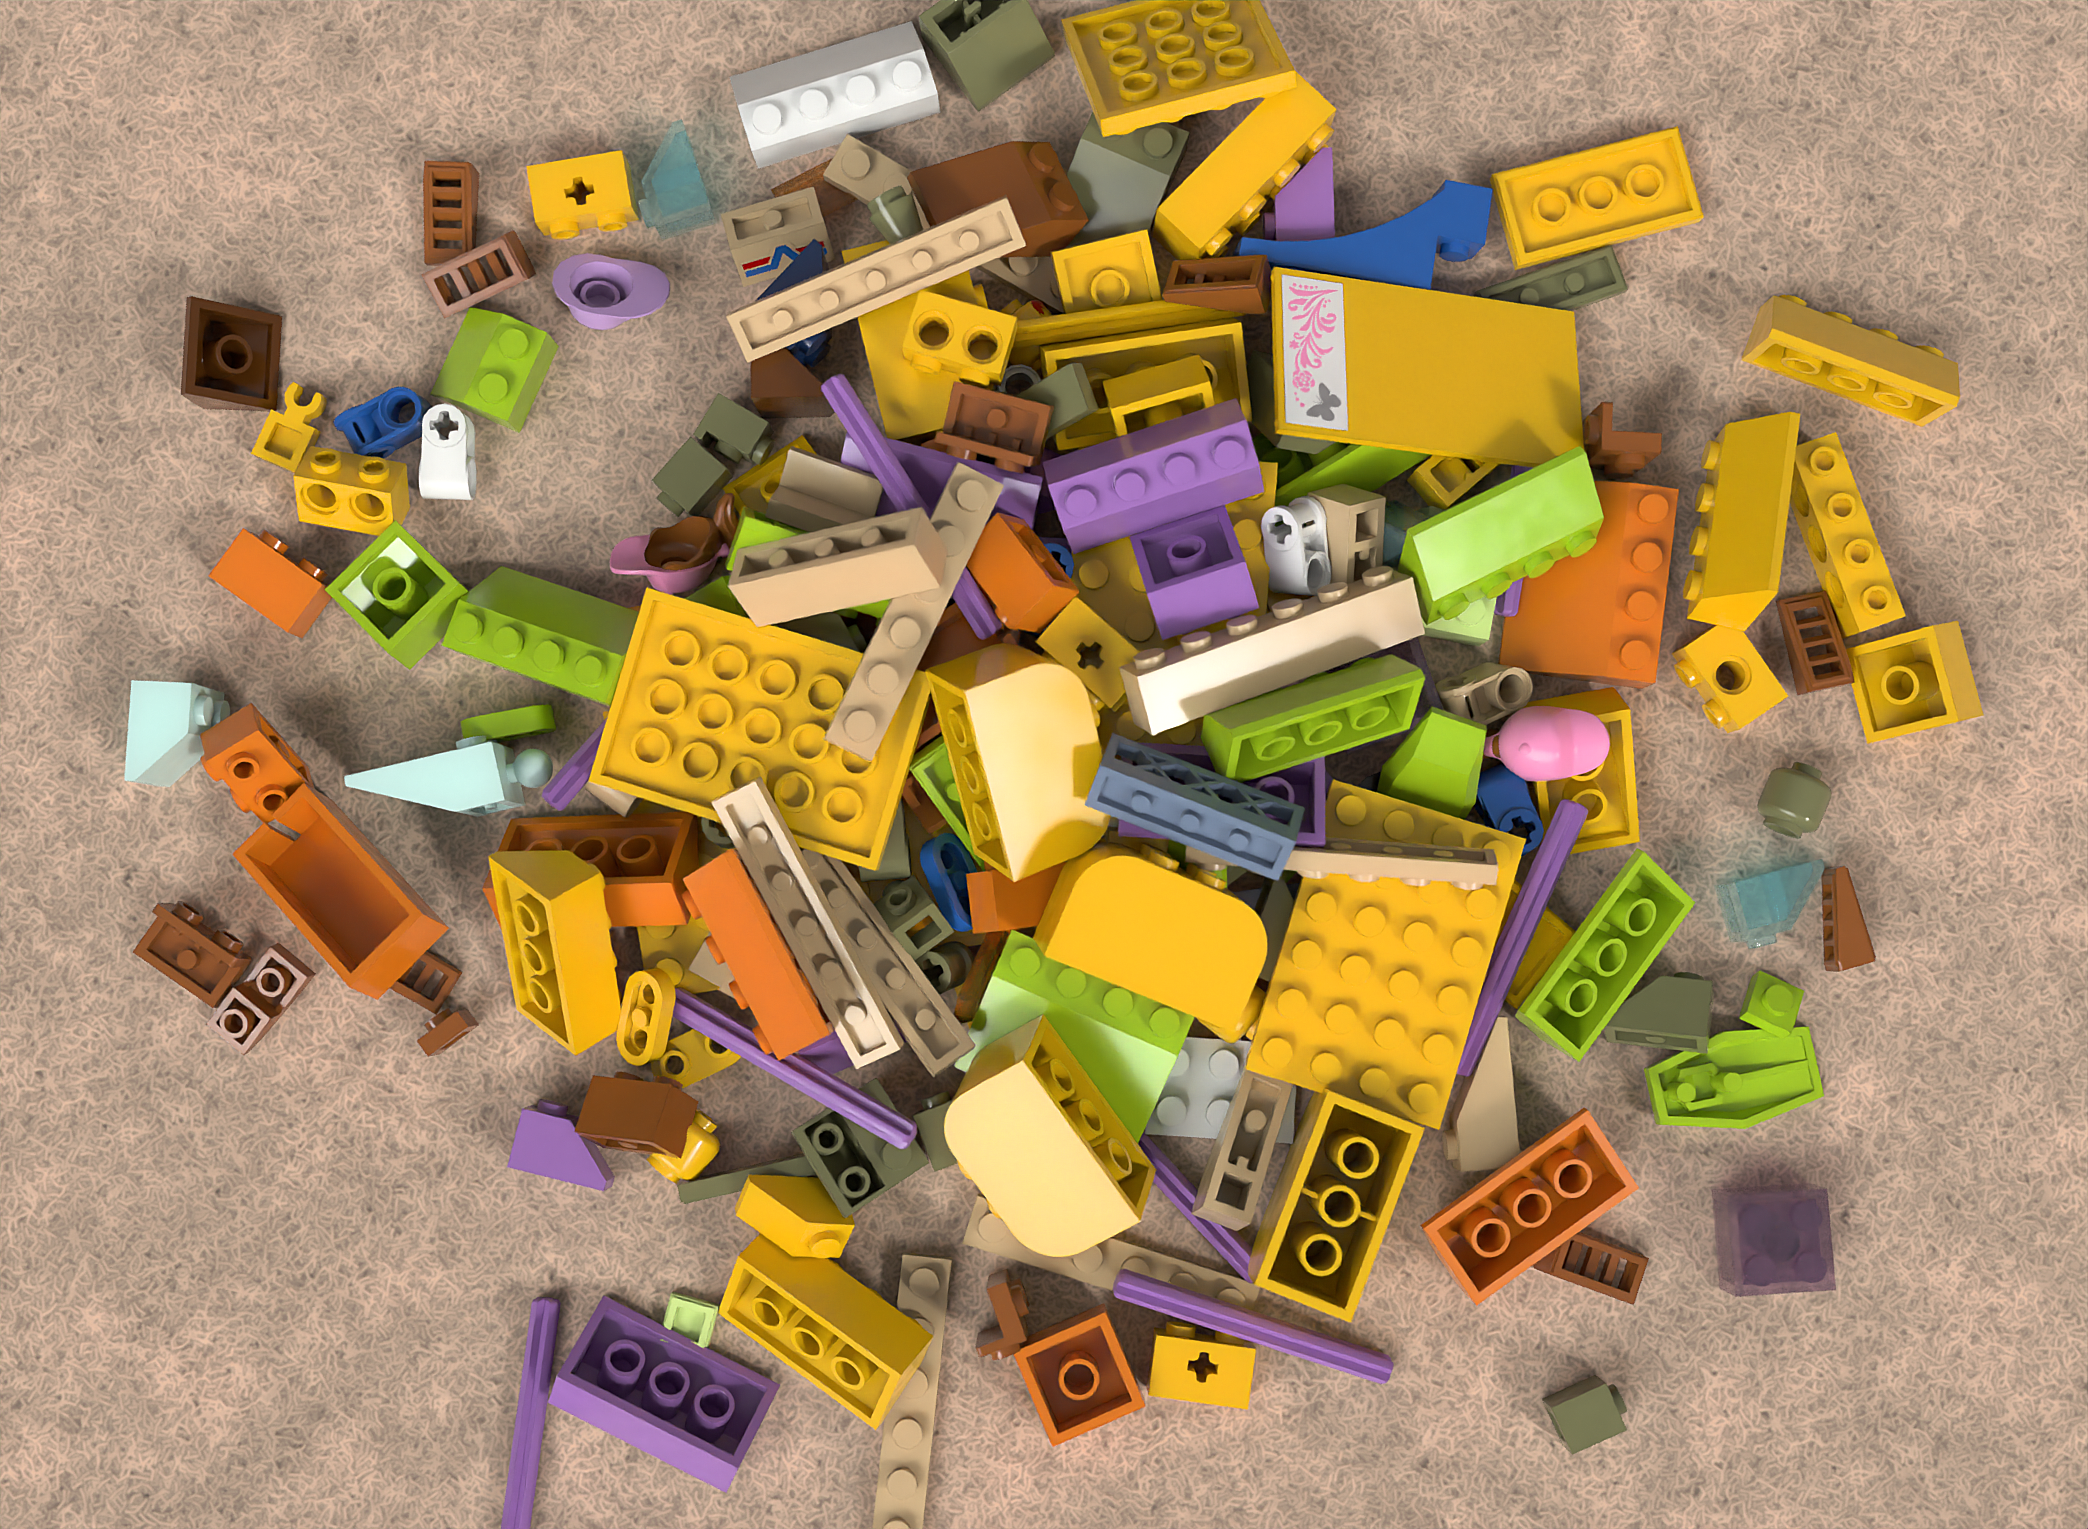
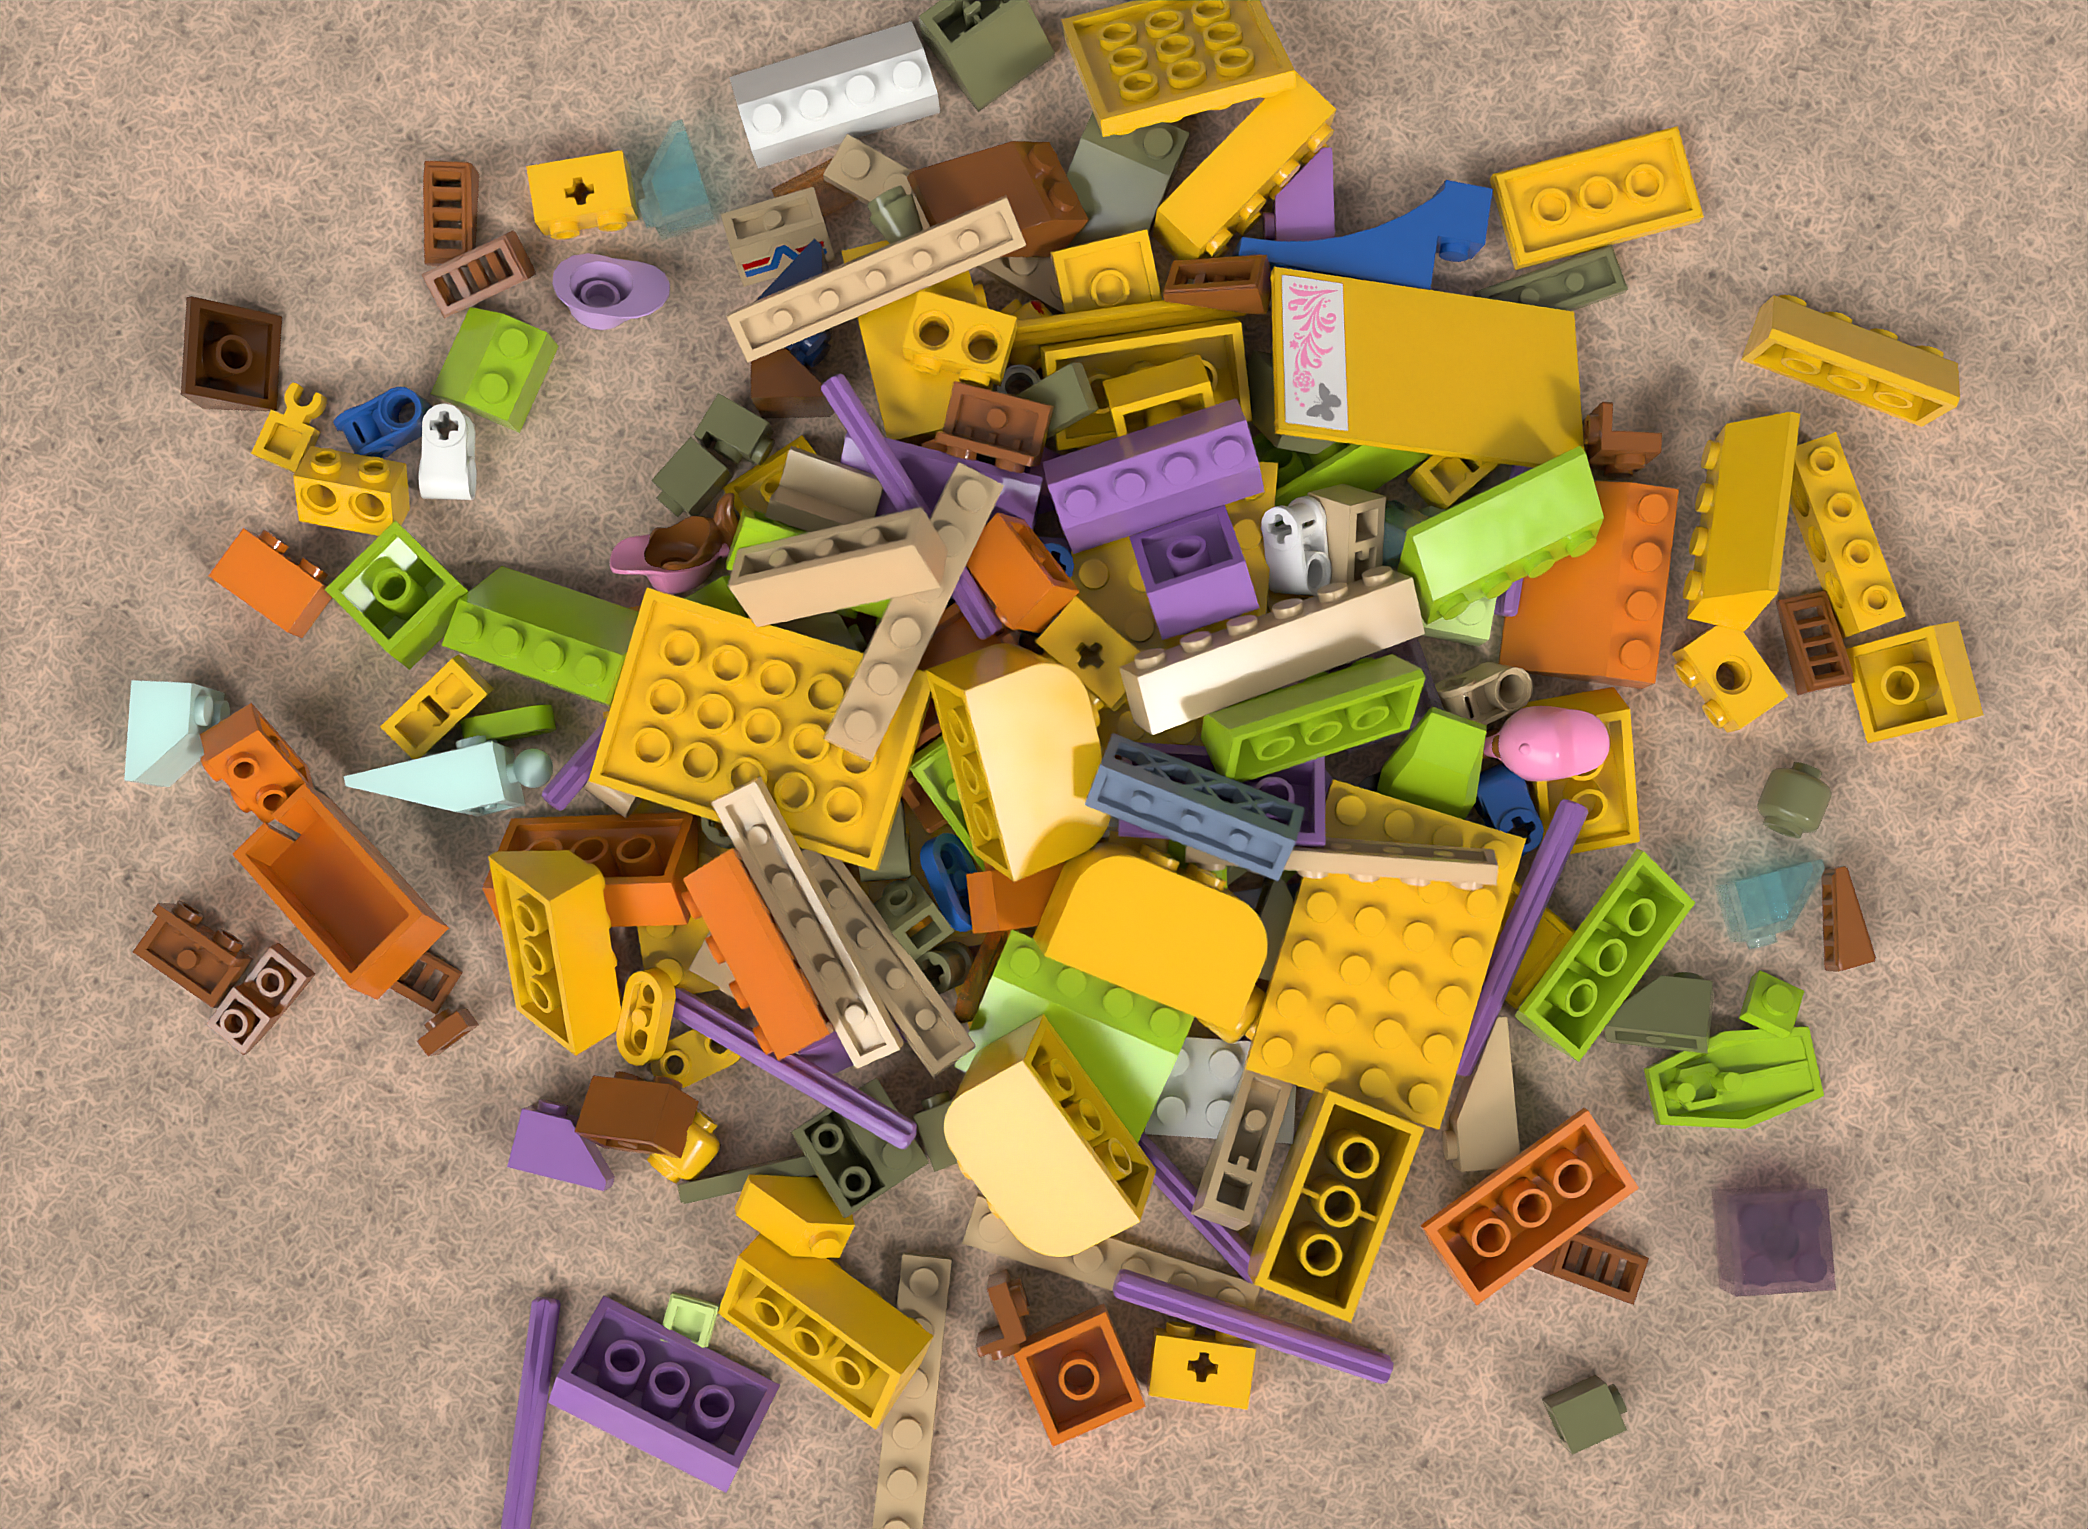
none -> yellow brick [380,654,494,760]

